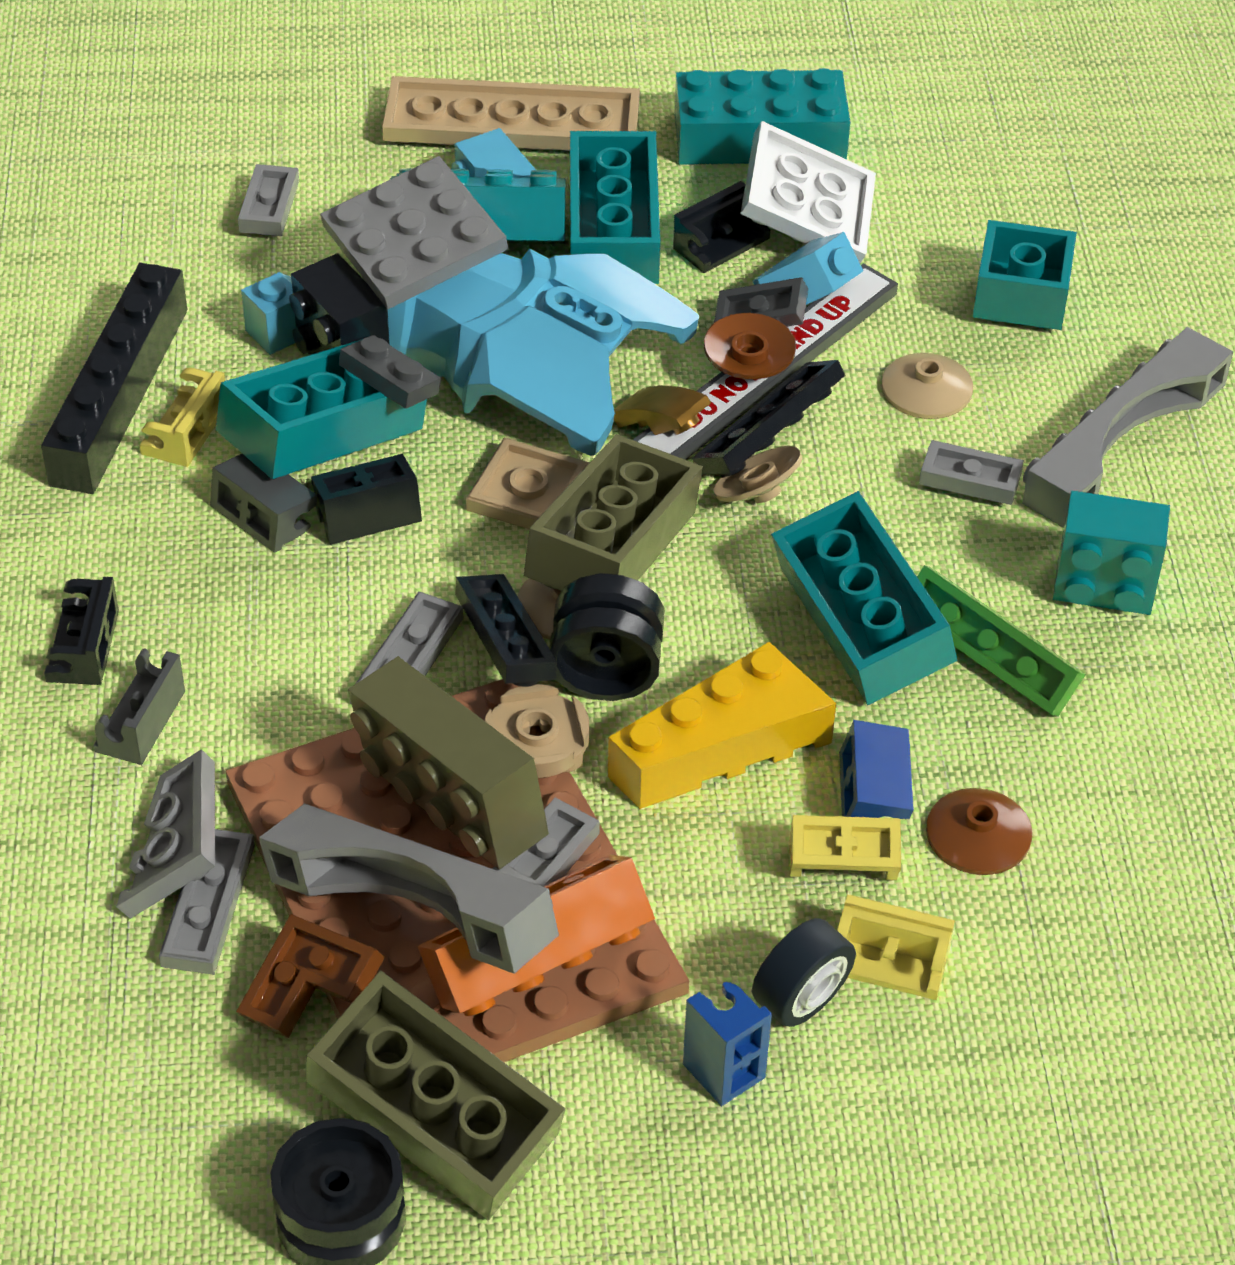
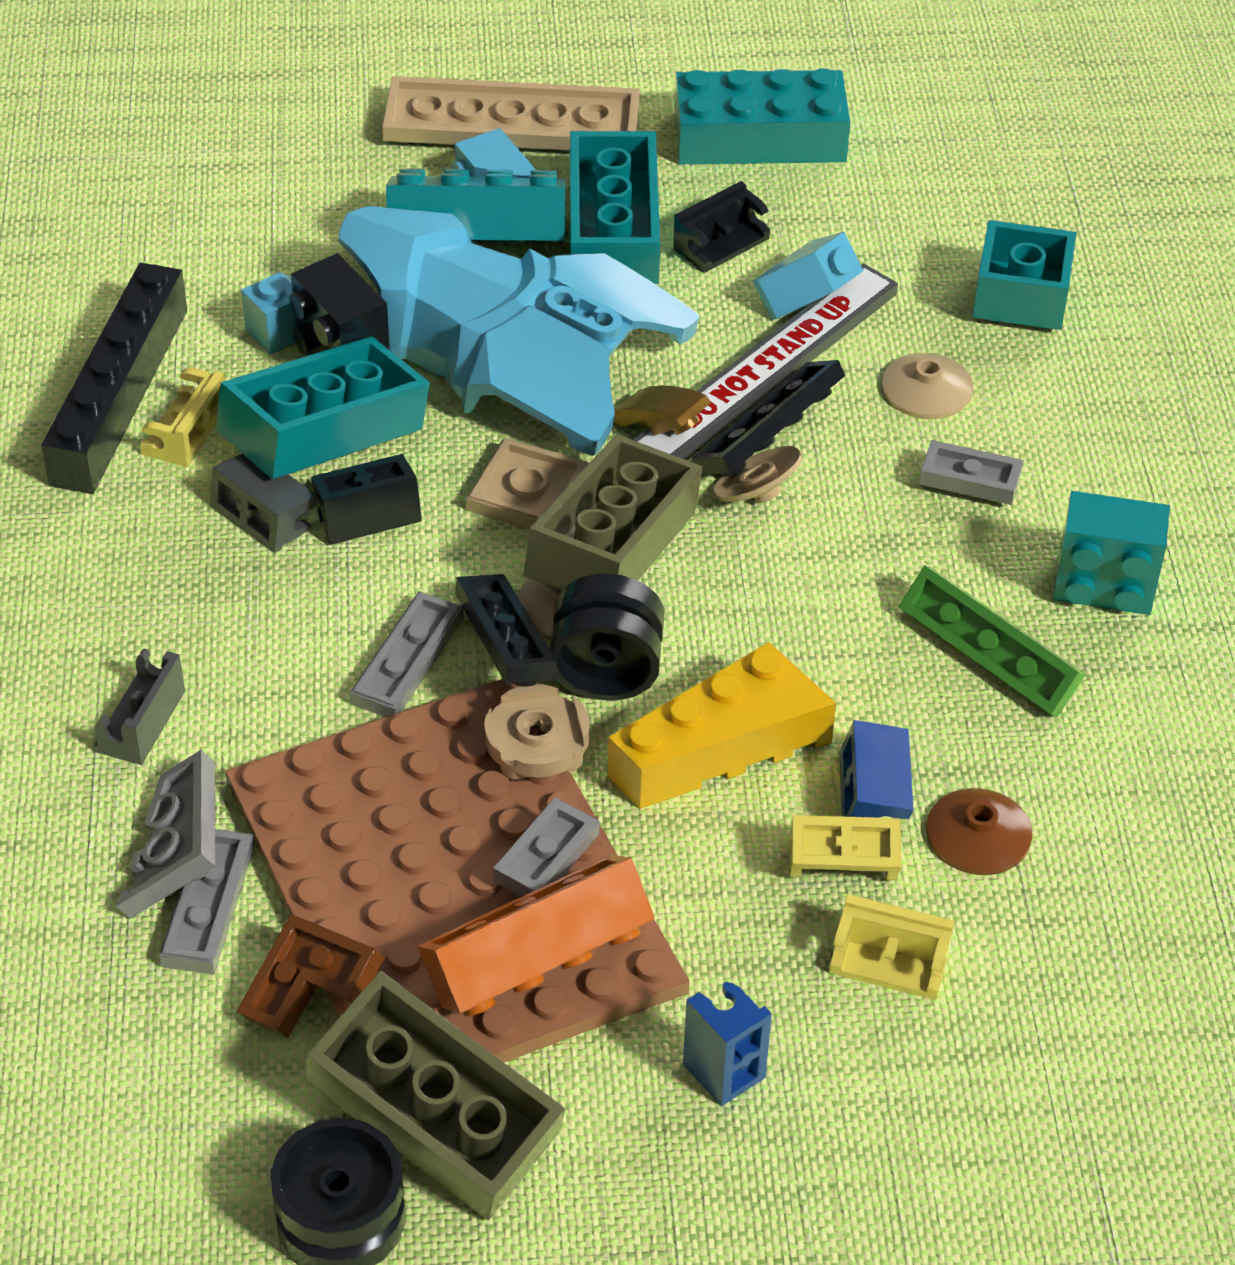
black hinge [44,577,119,685] -> none
light grey plate [238,164,299,236] -> none
light grey arch [259,803,559,974] -> none
light grey plate [320,156,508,310] -> none
dark grey plate [338,335,441,409] -> none
olive brick [348,656,549,870] -> none
dark orange dish [704,313,796,380] -> none
dark grey plate [714,277,808,327] -> none
white plate [741,121,876,263] -> none
black wheel [751,918,856,1027] -> none
teal brick [771,491,958,705] -> none
light grey arch [1022,327,1233,528] -> none

